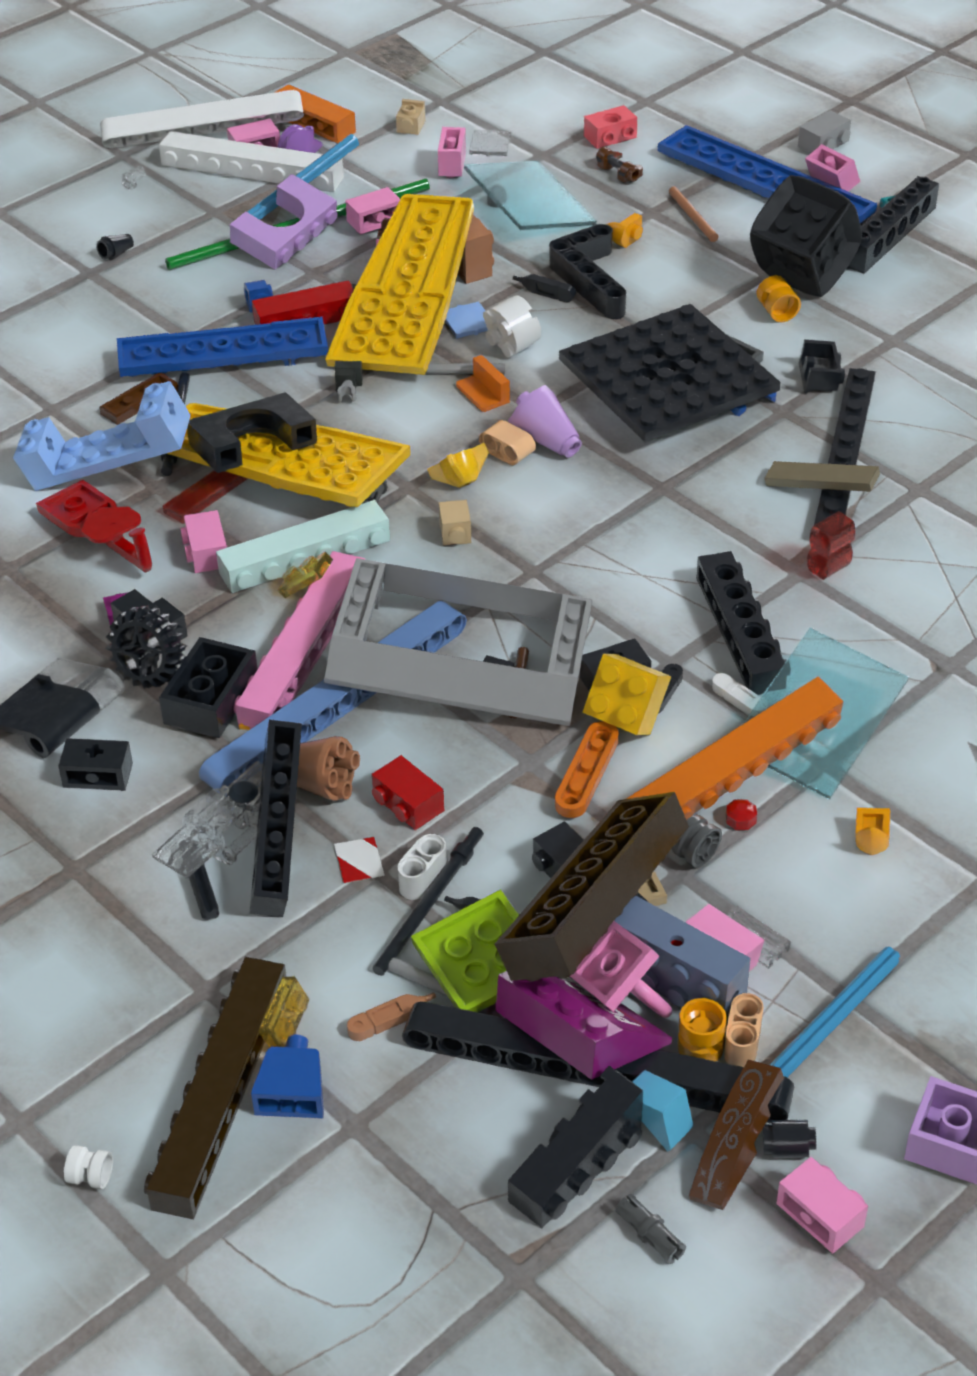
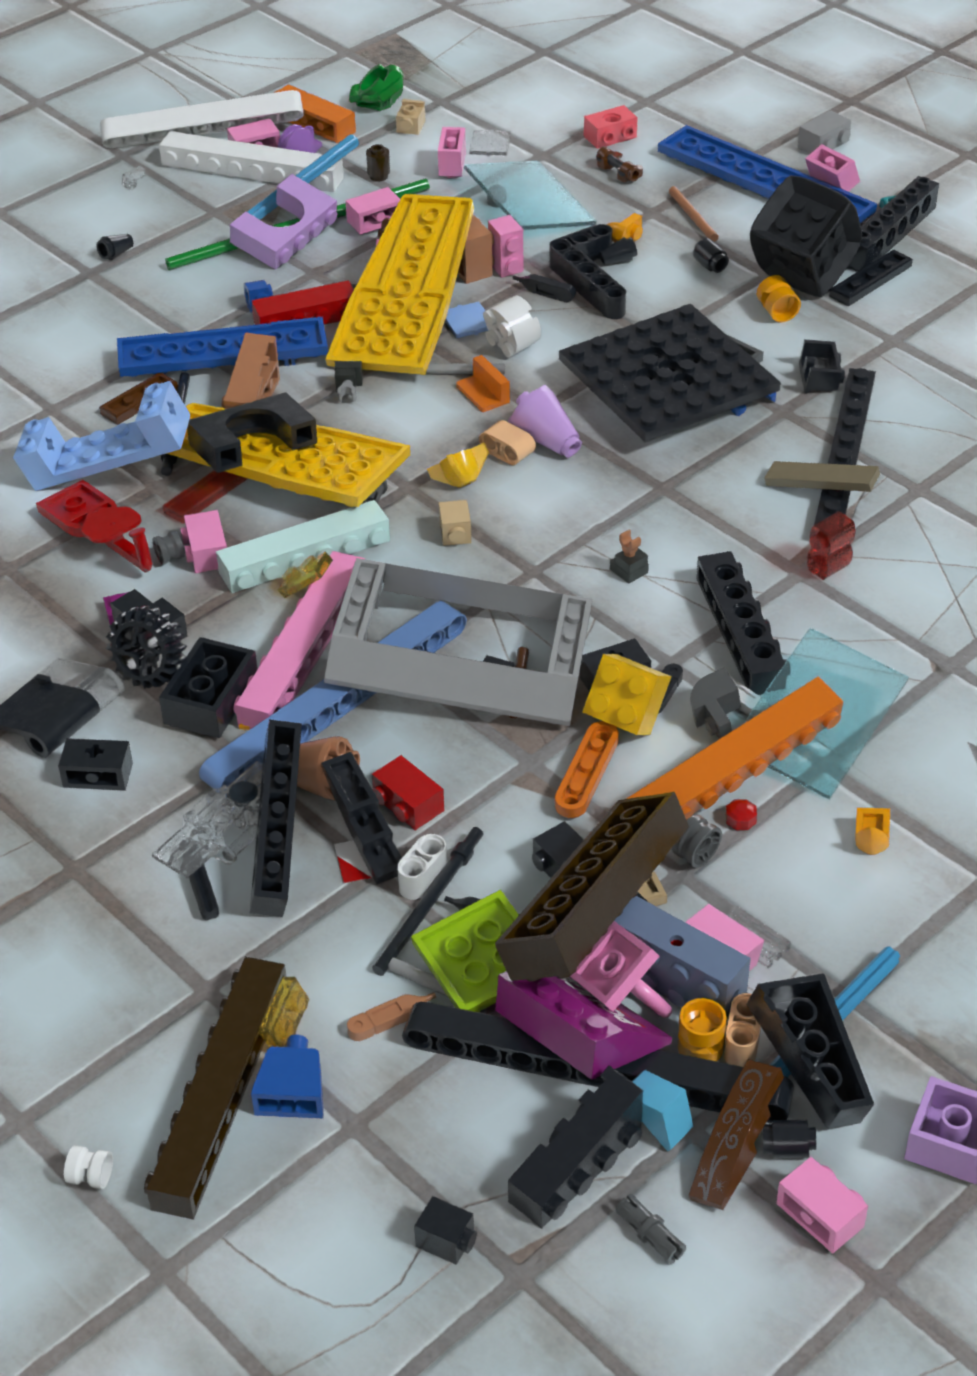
none -> dark grey wheel [152,530,185,565]
none -> nougat wedge [221,333,280,409]
none -> black slope [321,752,402,885]
none -> green helmet [349,64,404,111]
none -> dark brown brick [366,144,390,182]
none -> black brick [414,1196,477,1265]
none -> bright pink brick [488,215,524,278]
none -> black cone [599,237,638,266]
none -> pearl dark grey piece [610,529,649,584]
none -> dark grey brick [690,667,741,739]
none -> black brick [693,238,729,273]
none -> black wedge [746,973,874,1129]
none -> black tile [829,249,913,306]

